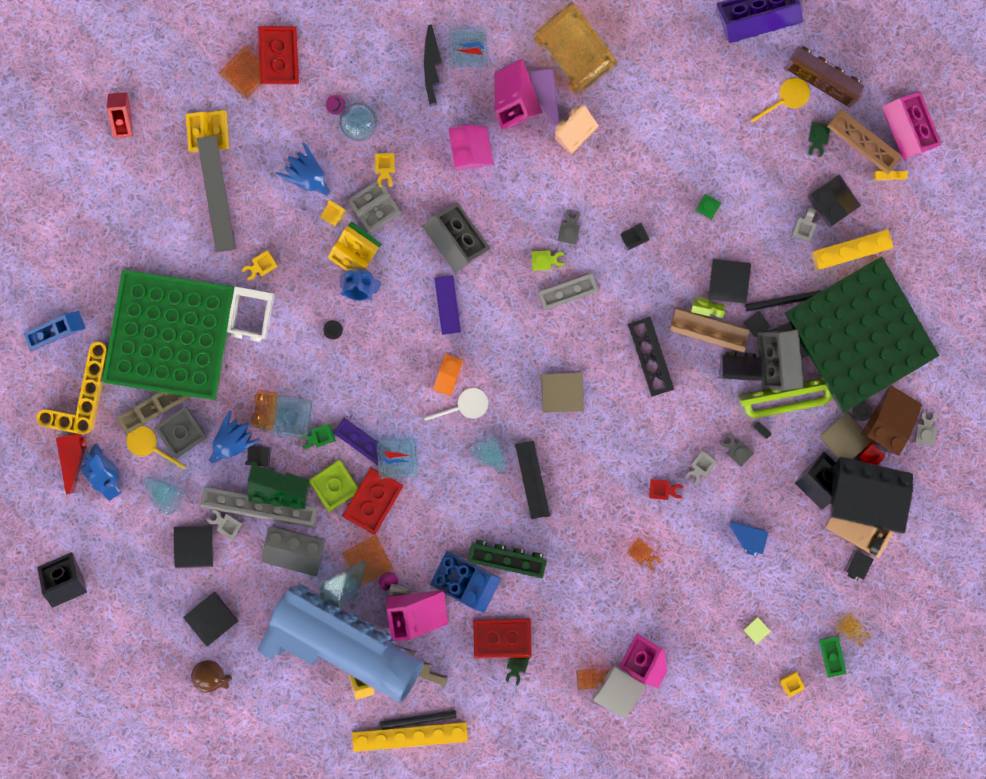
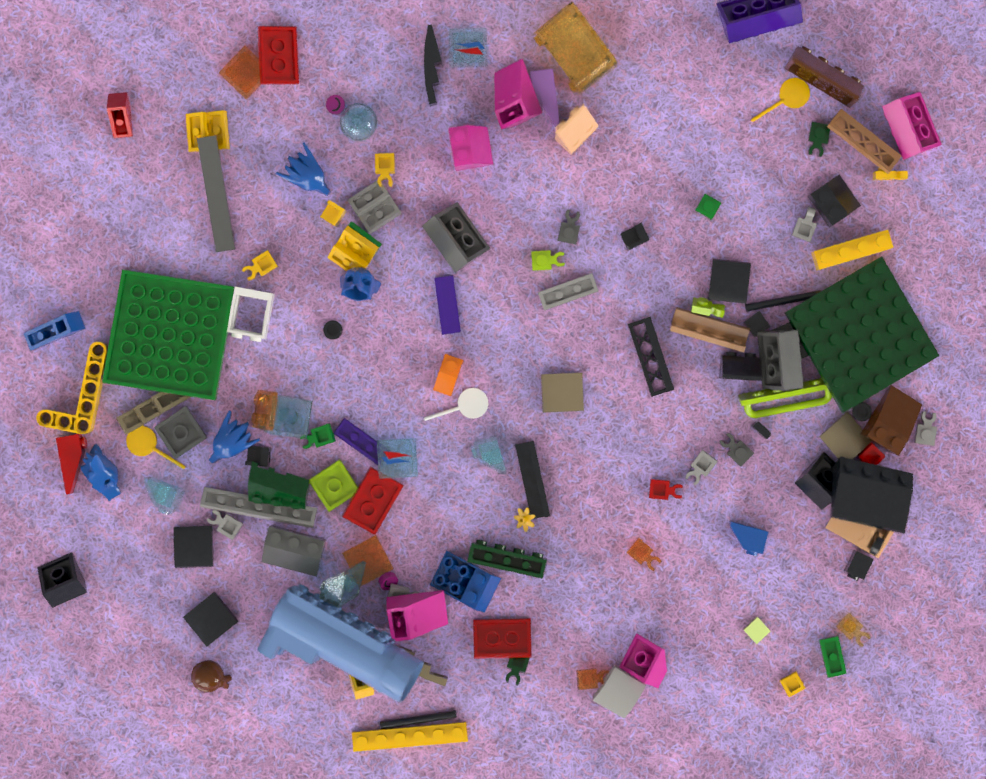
none -> yellow plant [514,507,535,532]

